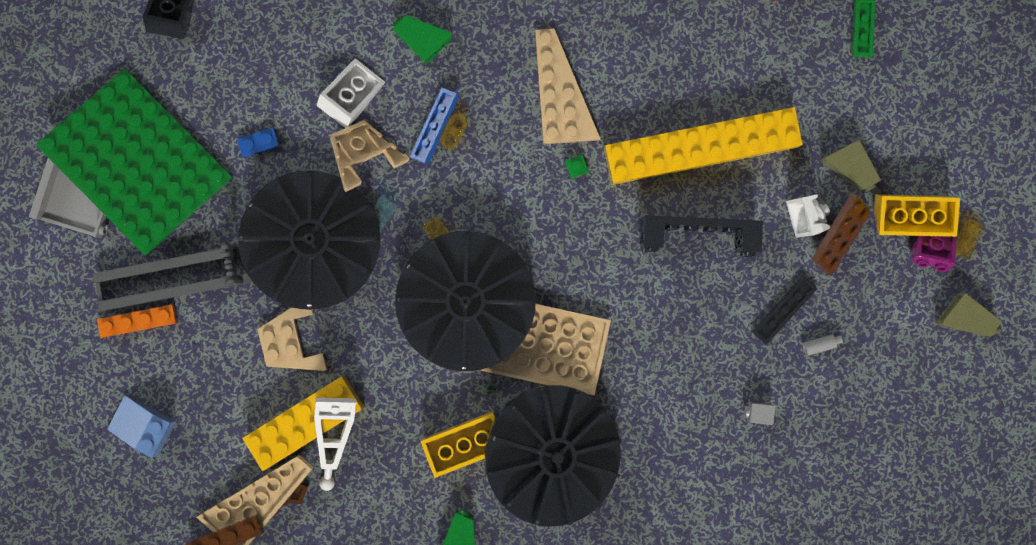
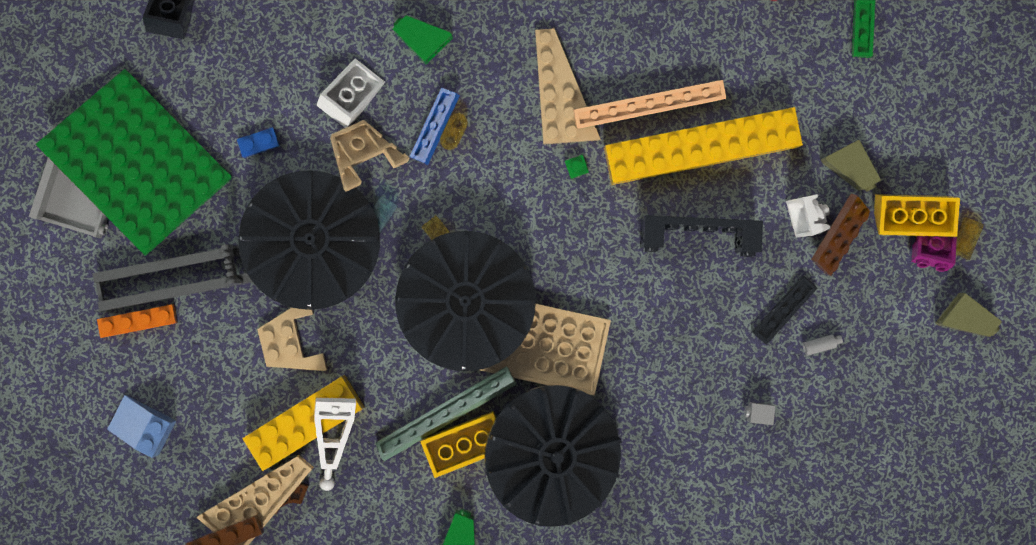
none -> sand green plate [375,366,516,461]
none -> light nougat plate [573,80,726,129]

